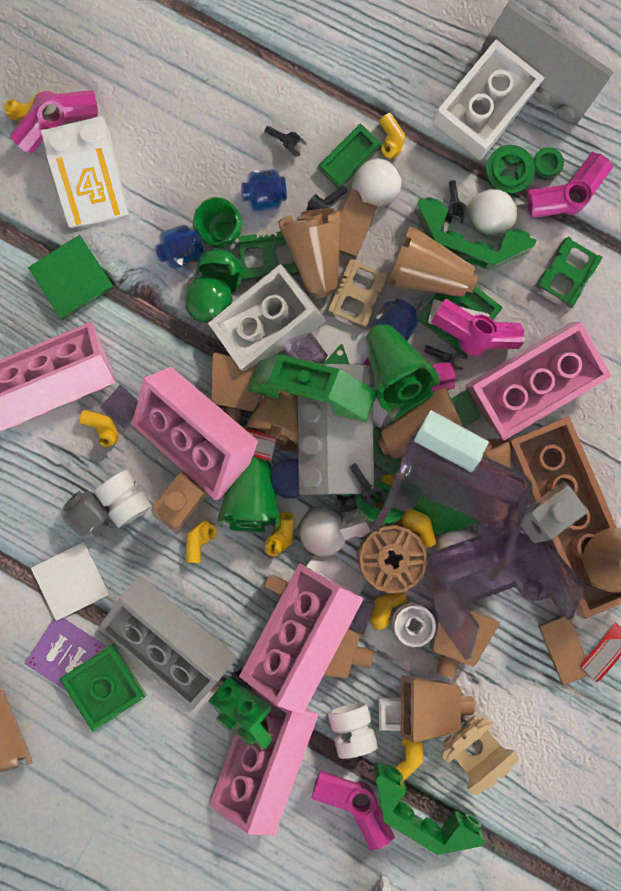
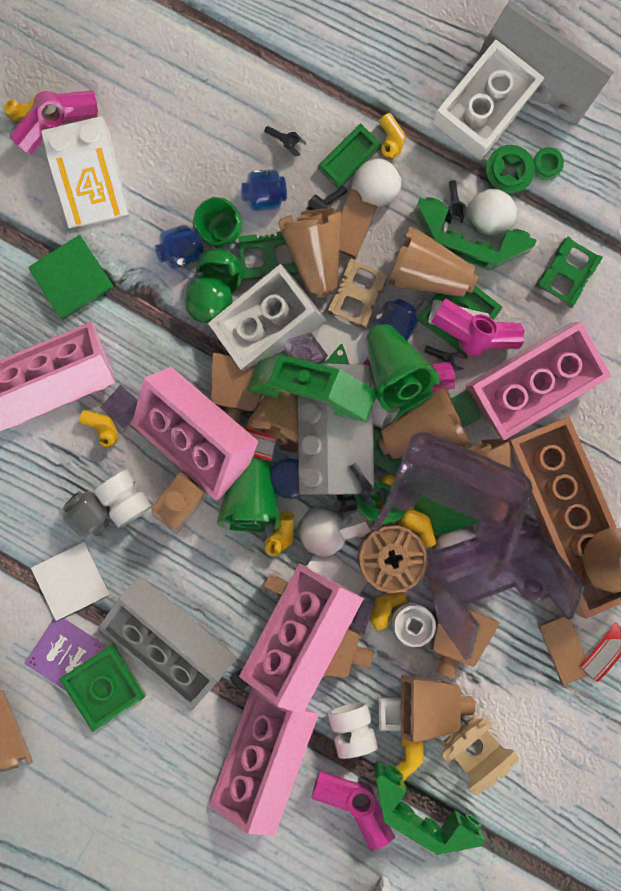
yellow arm [185,521,217,563] -> none
green bracket [208,678,273,750] -> none
light aqua panel [414,410,489,473] -> none
light grey torso [515,481,588,543] -> none
dark pink piece [526,152,614,218] -> none

